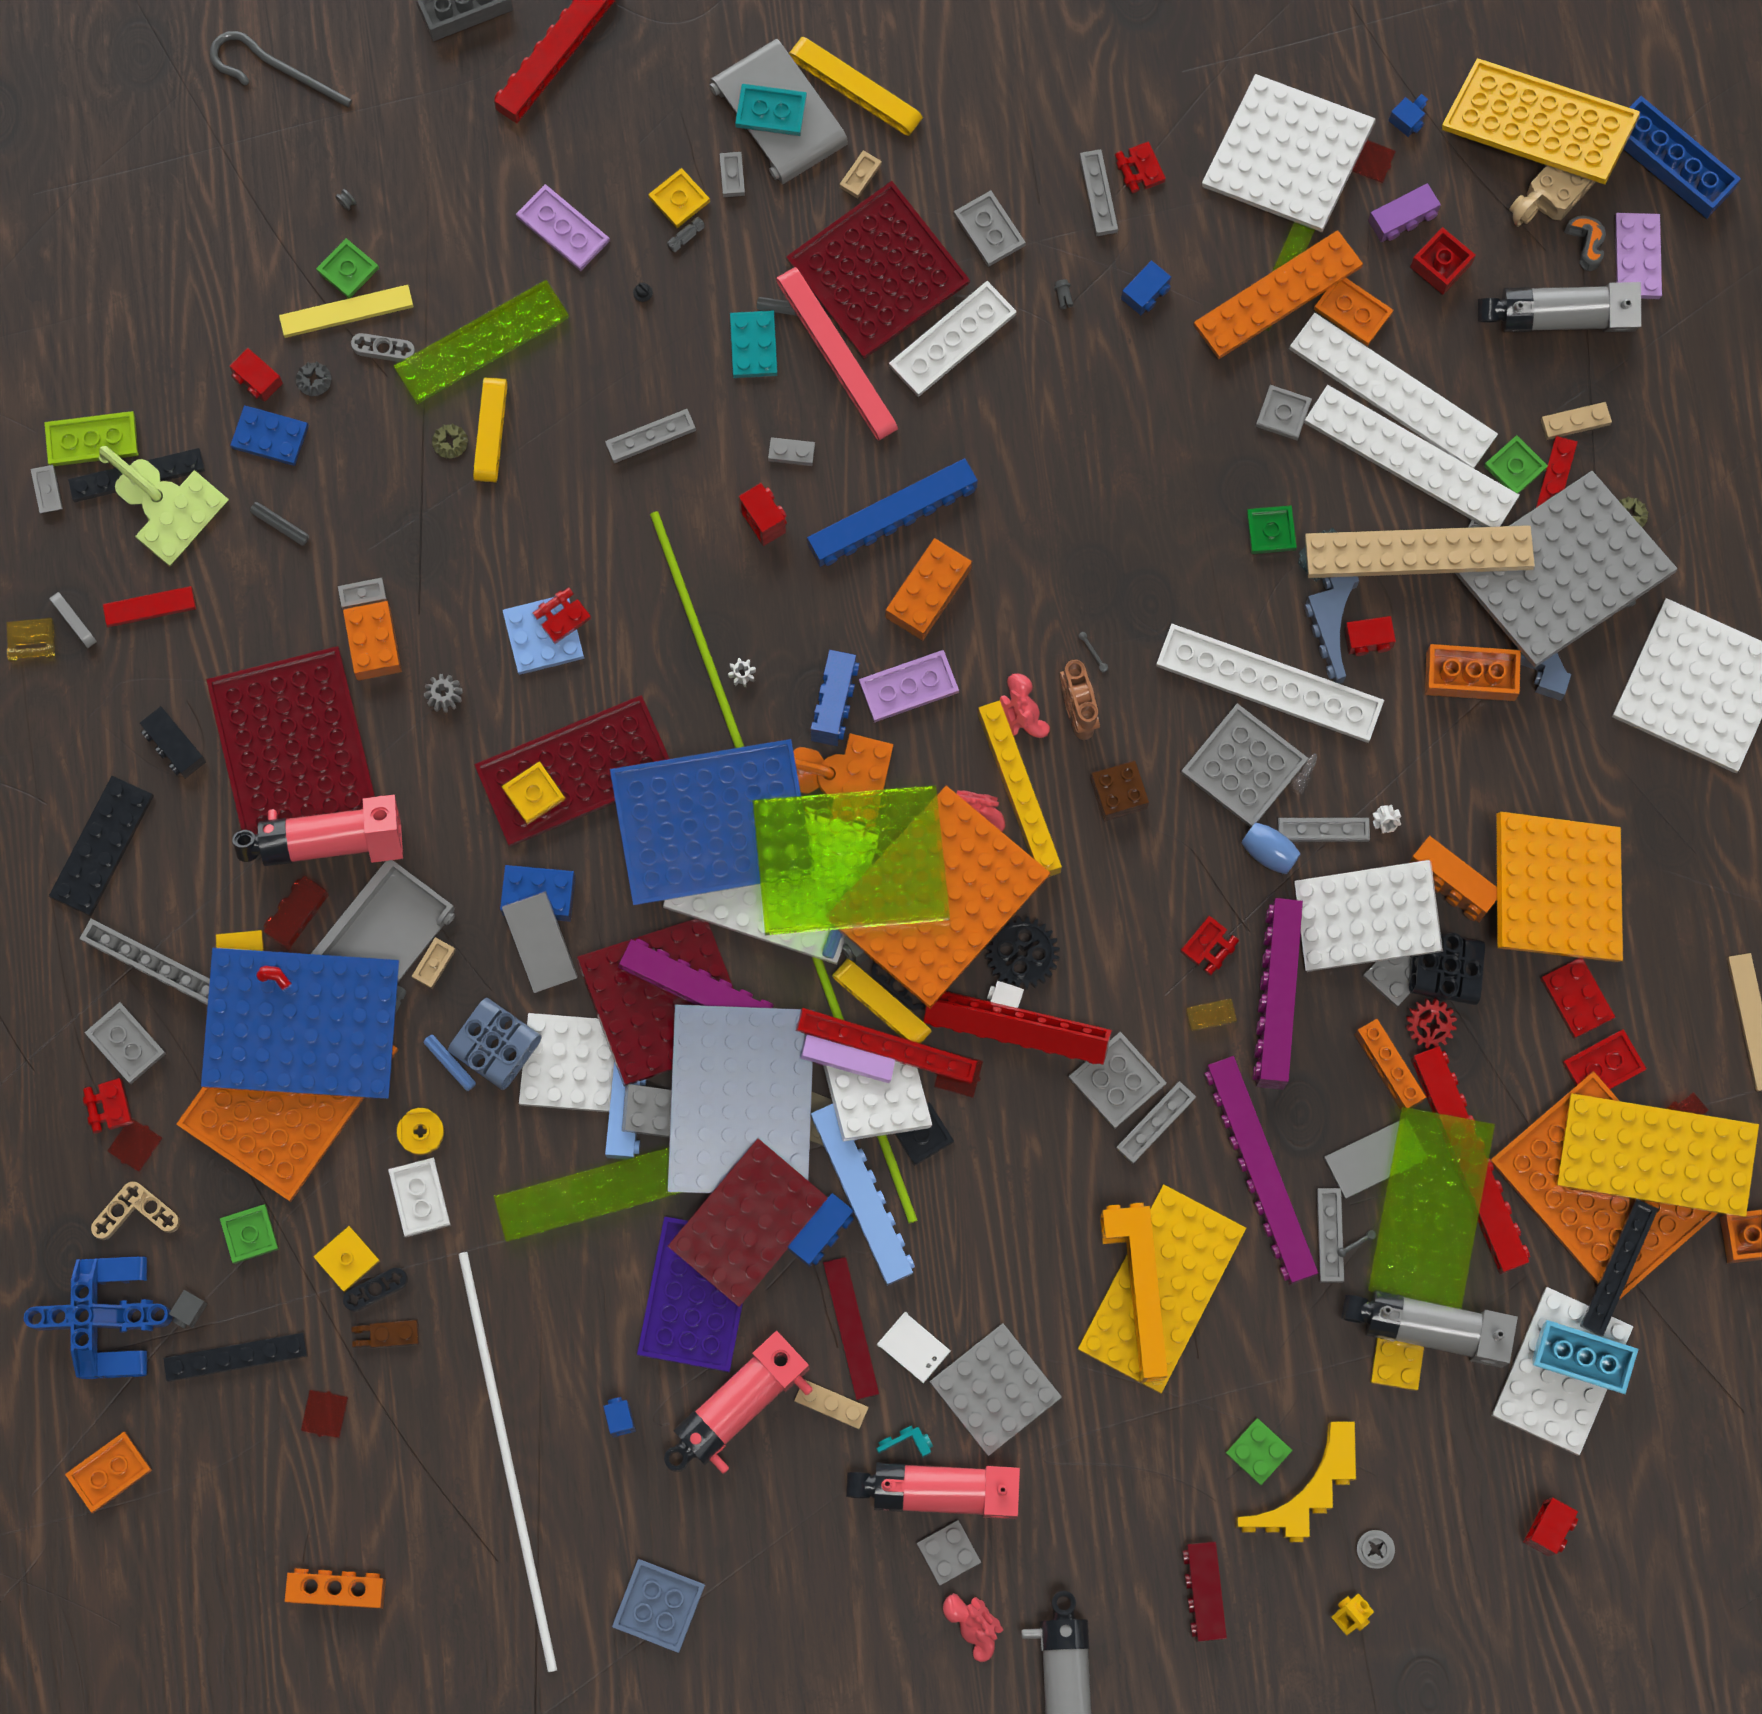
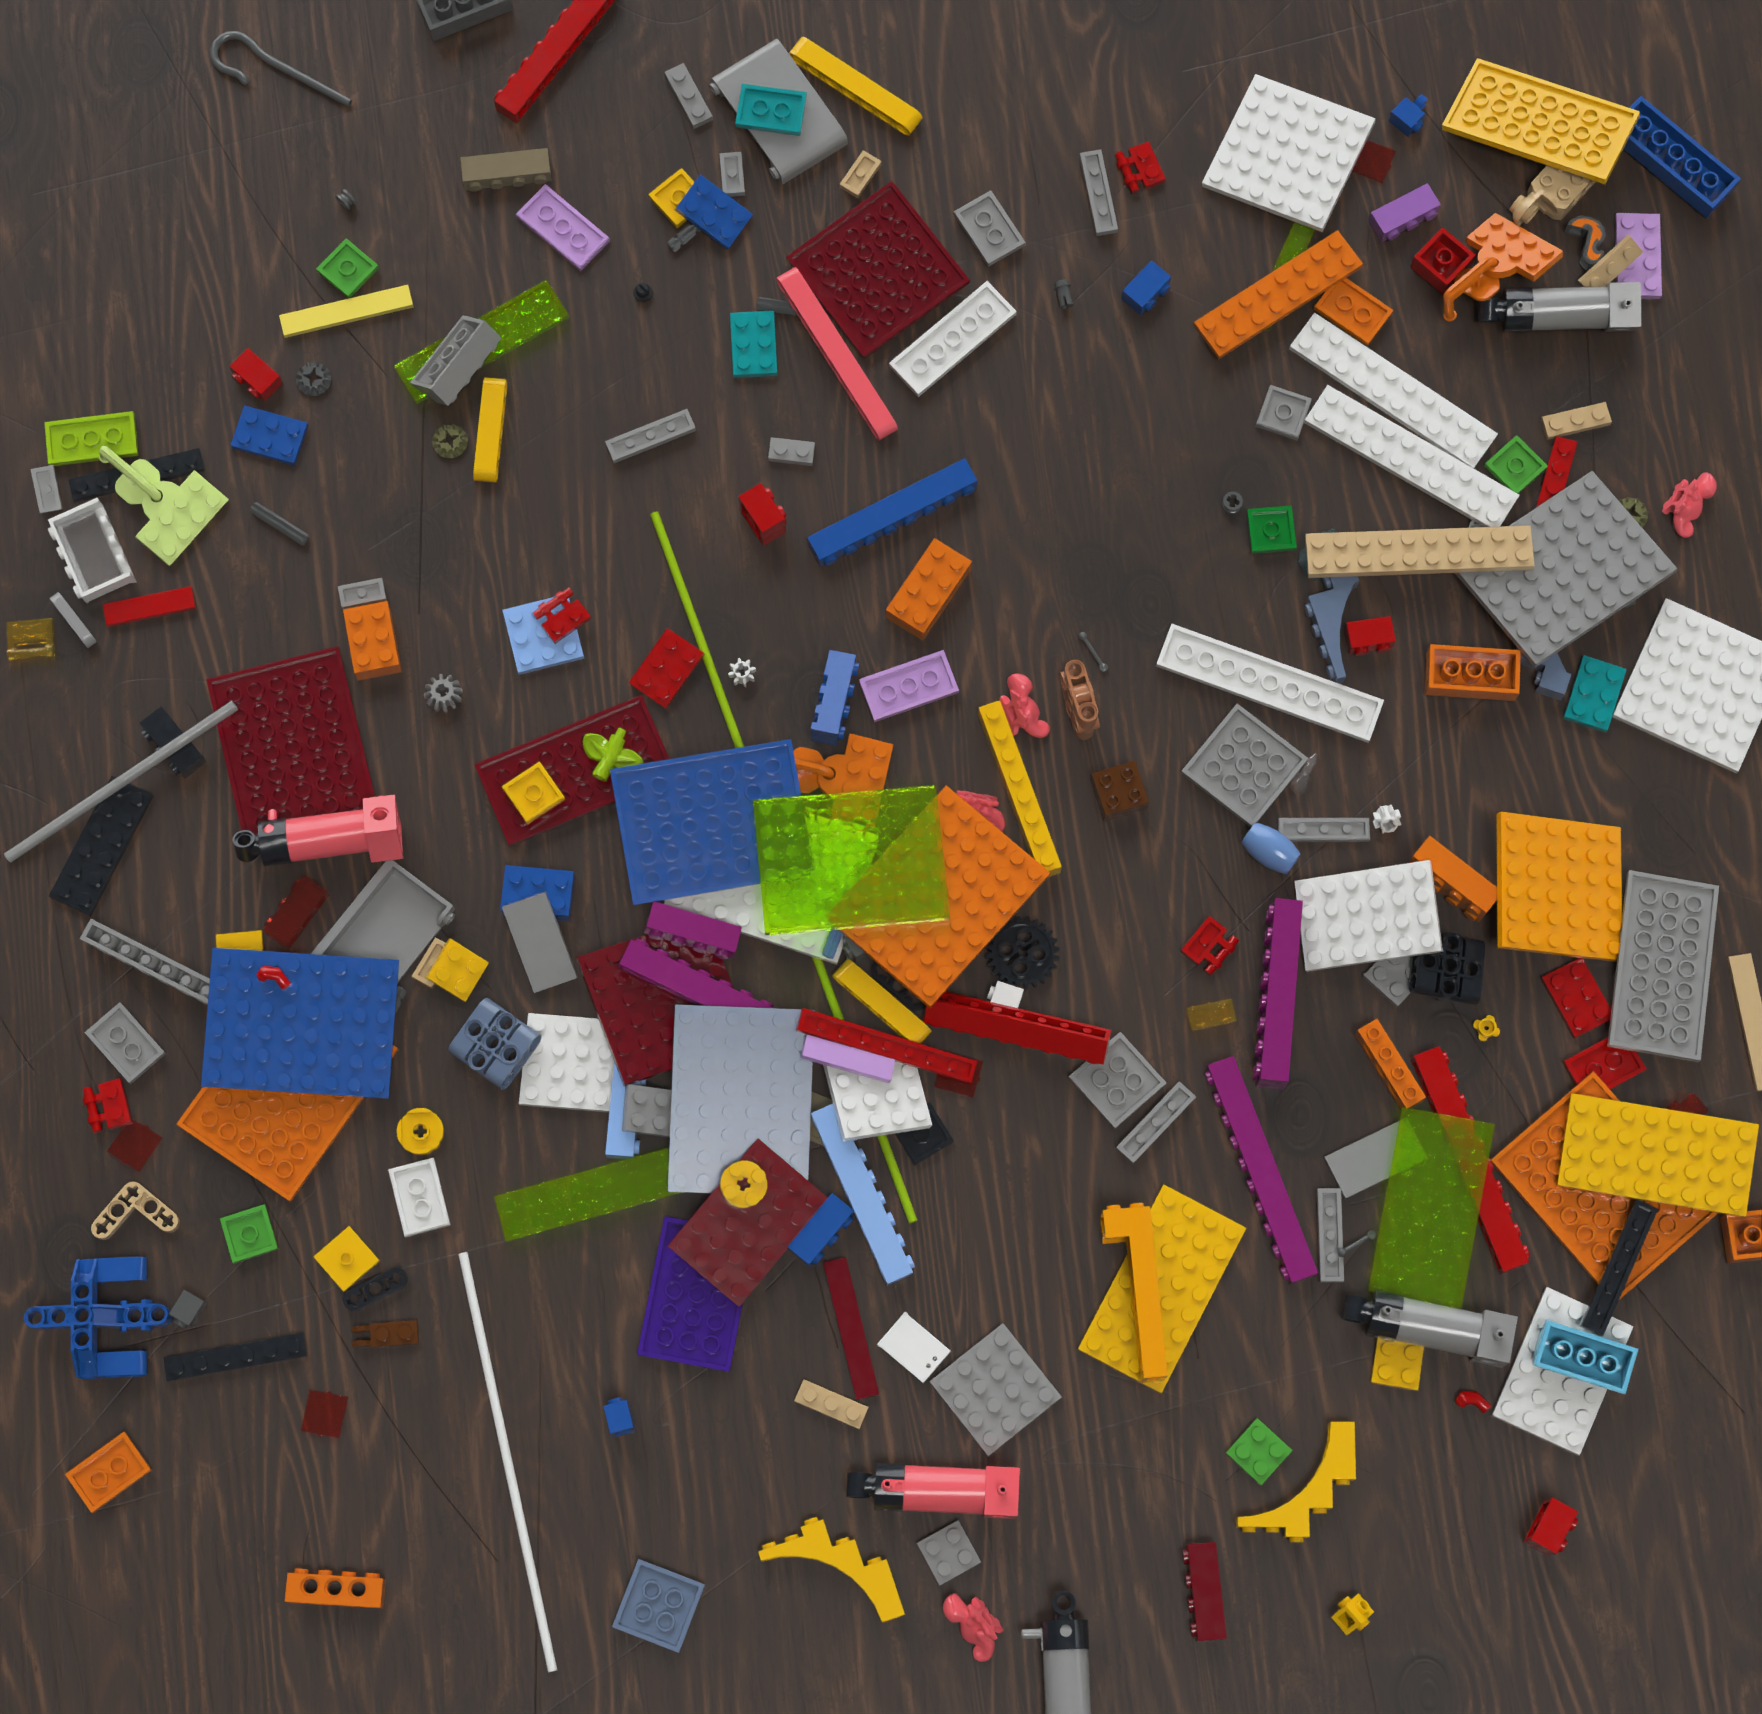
light grey beam [351,333,416,363] -> none
medium blue axle [424,1035,476,1091] -> none
coral piece [664,1331,813,1474] -> none
teal bracket [876,1425,933,1458] -> none
light grey gear [1357,1530,1395,1569] -> none
red gear [1406,998,1457,1049] -> none
none -> light grey piece [4,701,238,863]
none -> window [48,498,137,604]
none -> light grey slope [410,315,501,406]
none -> yellow plate [425,939,489,1002]
none -> dark tan brick [460,148,552,192]
none -> lime plant [583,728,643,782]
none -> red plate [629,628,705,709]
none -> magenta brick [644,901,742,959]
none -> light grey plate [664,63,713,129]
none -> blue plate [675,174,753,250]
none -> yellow plate [720,1161,767,1208]
none -> yellow arch [758,1517,905,1623]
none -> dark grey bush [1222,491,1243,514]
none -> orange plate [1443,213,1563,321]
none -> red arm [1455,1391,1492,1414]
none -> yellow plate [1473,1015,1500,1041]
none -> teal plate [1563,655,1627,733]
none -> tan plate [1578,235,1643,287]
none -> light grey plate [1607,870,1719,1062]
none -> coral animal [1662,472,1717,538]

